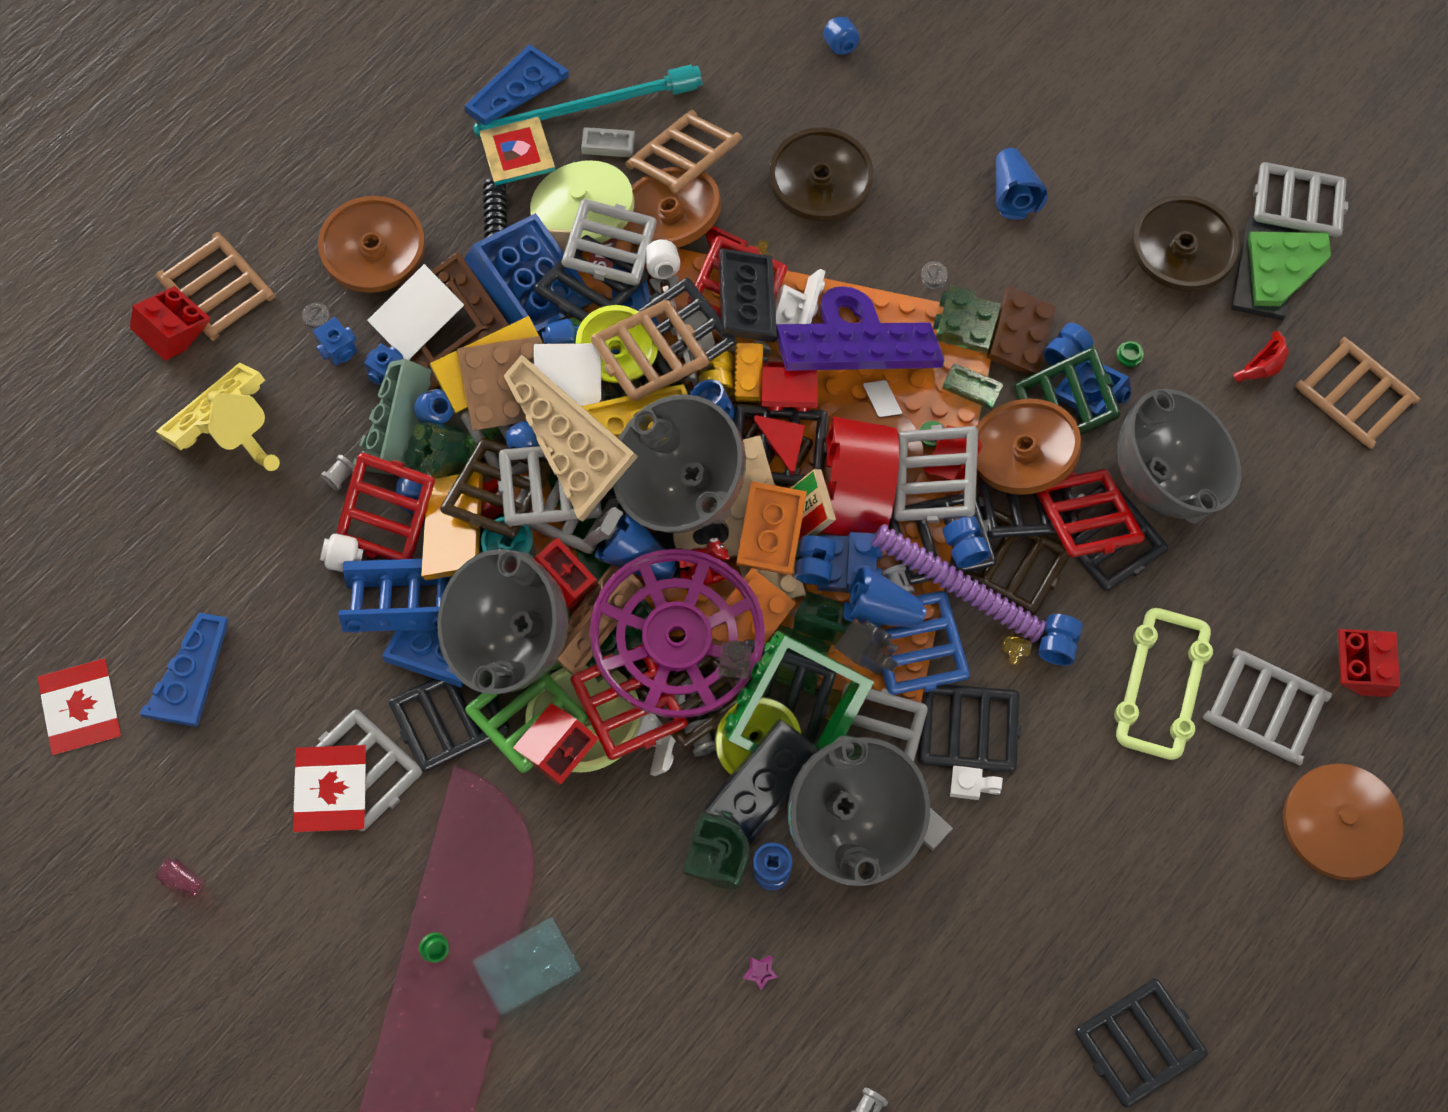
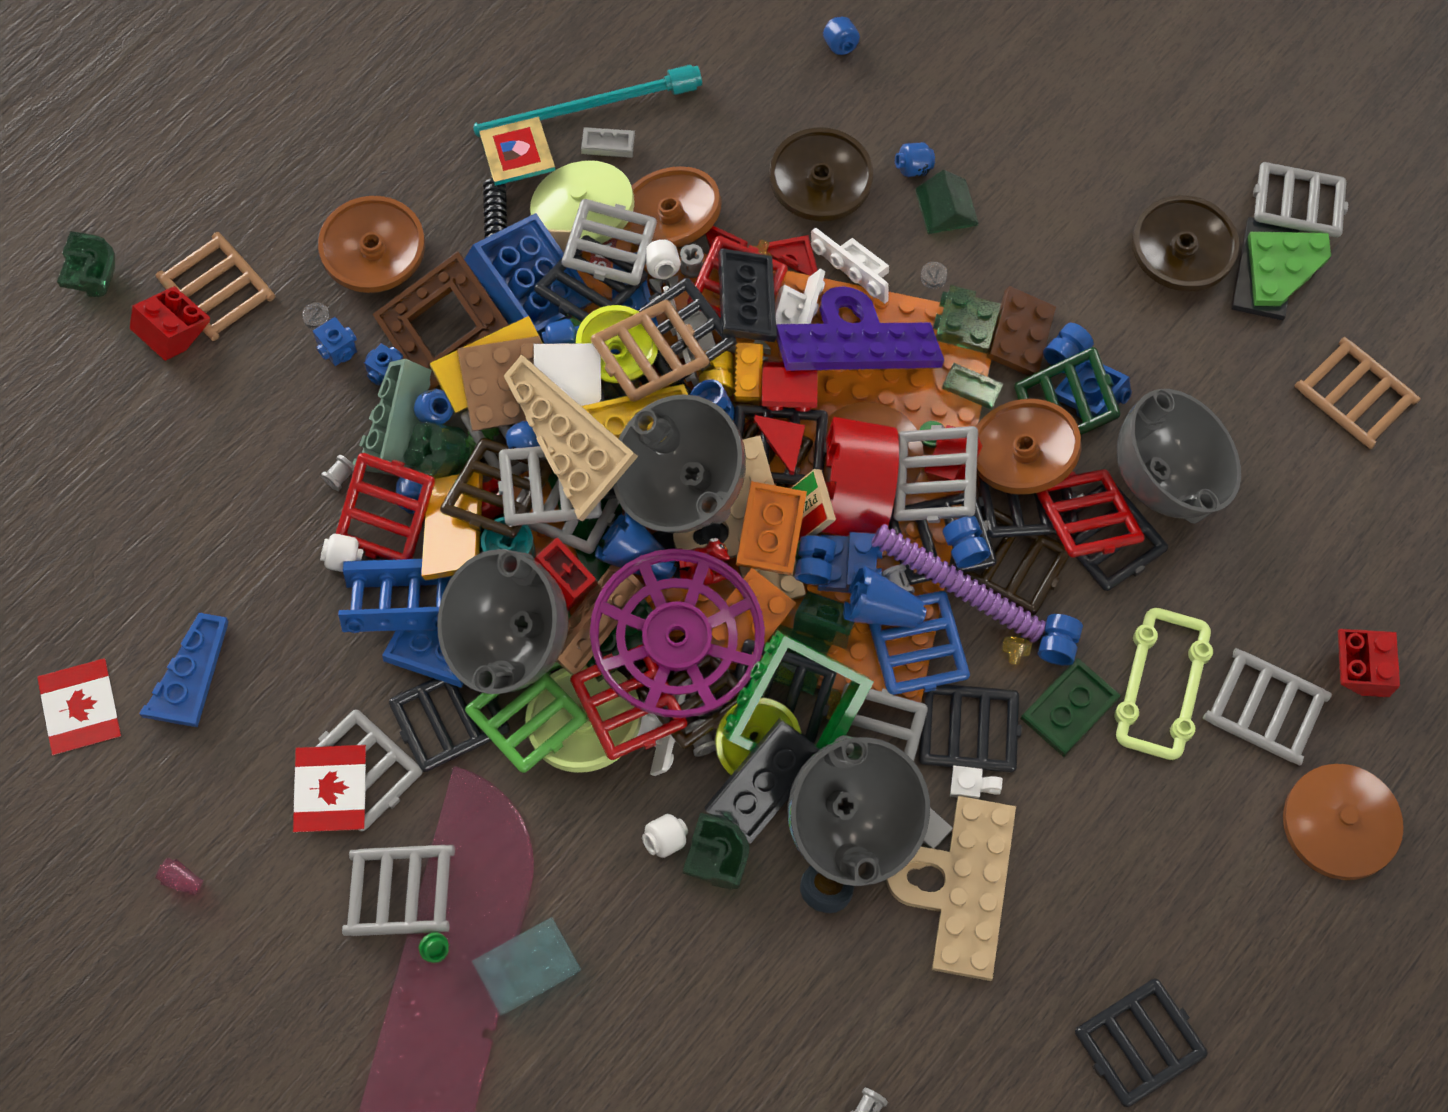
light yellow plate [156,363,280,471] -> none
white sticker [368,264,464,360] -> none
blue wing [465,44,569,126] -> none
red slope [513,703,599,786] -> none
light grey plate [584,507,623,547] -> none
medium nougat bar [625,110,742,194] -> none
clear smoke brick [718,640,752,679] -> none
magenta piece [743,956,778,991] -> none
blue wheel [753,843,792,890] -> none
clear smoke brick [835,619,899,674] -> none
white sticker [863,380,902,417] -> none
blue cone [996,148,1048,220] -> none
green plate [1116,341,1144,367] -> none
red piece [1233,331,1289,383] -> none
none -> clear green brick [57,231,116,297]
none -> light grey bar [342,845,455,936]
none -> white head [642,814,688,858]
none -> light grey bush [680,244,704,278]
none -> red tile [761,235,818,276]
none -> black wheel [800,866,854,913]
none -> white bracket [811,228,889,304]
none -> tan plate [886,796,1016,981]
none -> blue head [895,143,935,177]
none -> clear green slope [915,169,979,234]
none -> dark green tile [1020,658,1121,757]

